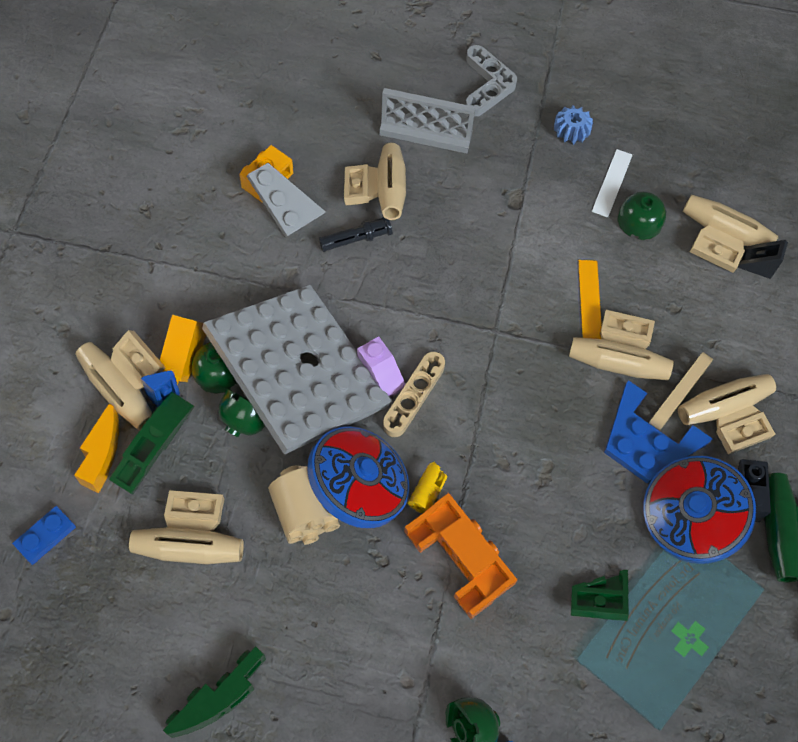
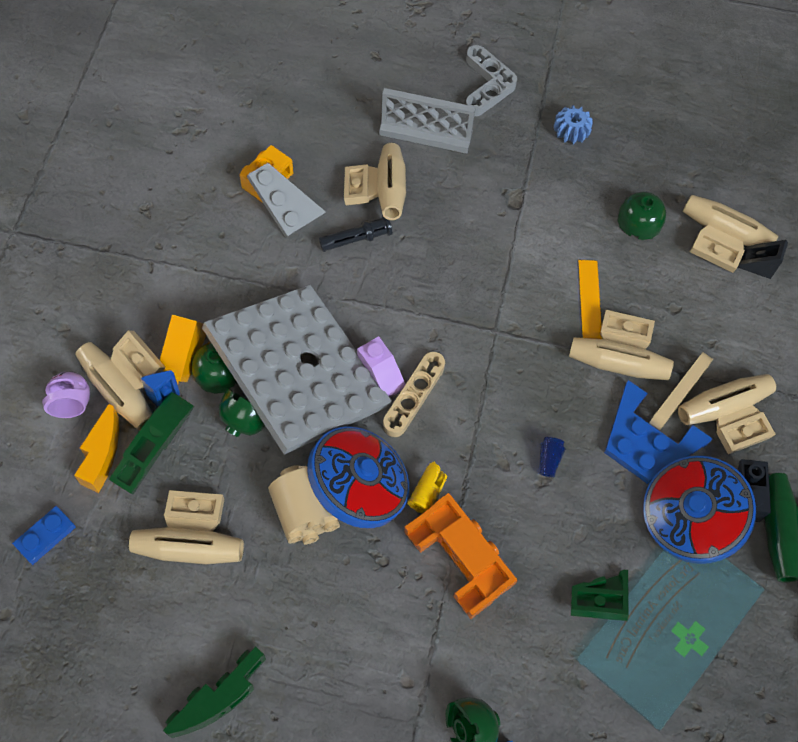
white sticker [592,149,632,217] -> none
none -> lavender helmet [42,372,90,418]
none -> clear blue cone [539,437,566,478]

